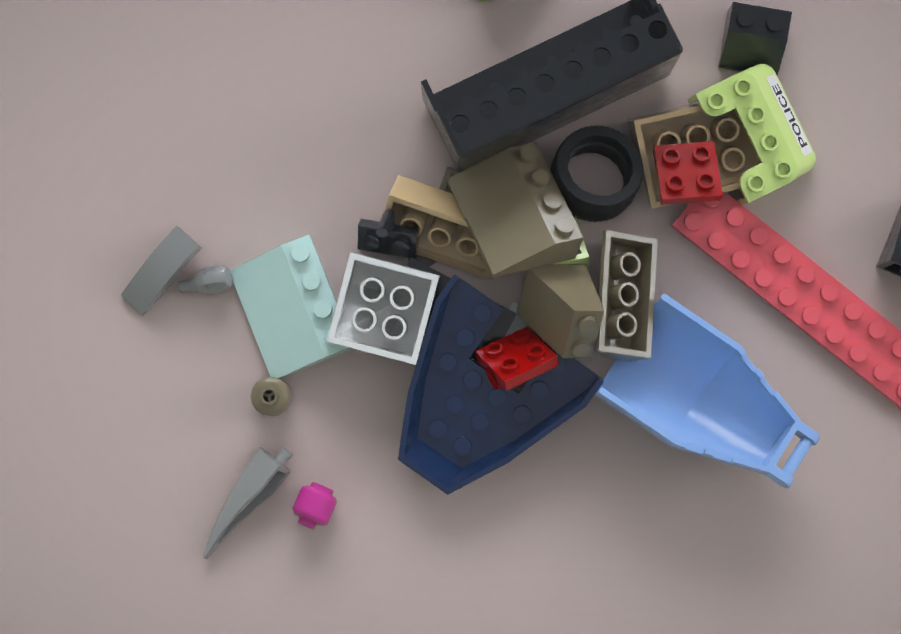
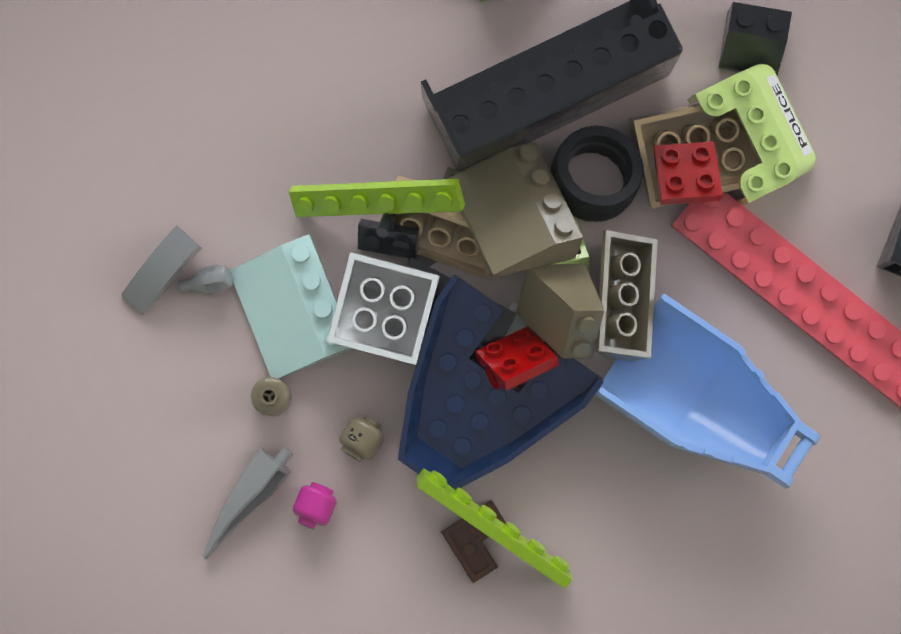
none -> lime plate [288,179,465,217]
none -> dark tan head [339,415,384,462]
none -> lime plate [417,468,572,589]
none -> reddish brown tile [441,500,506,583]

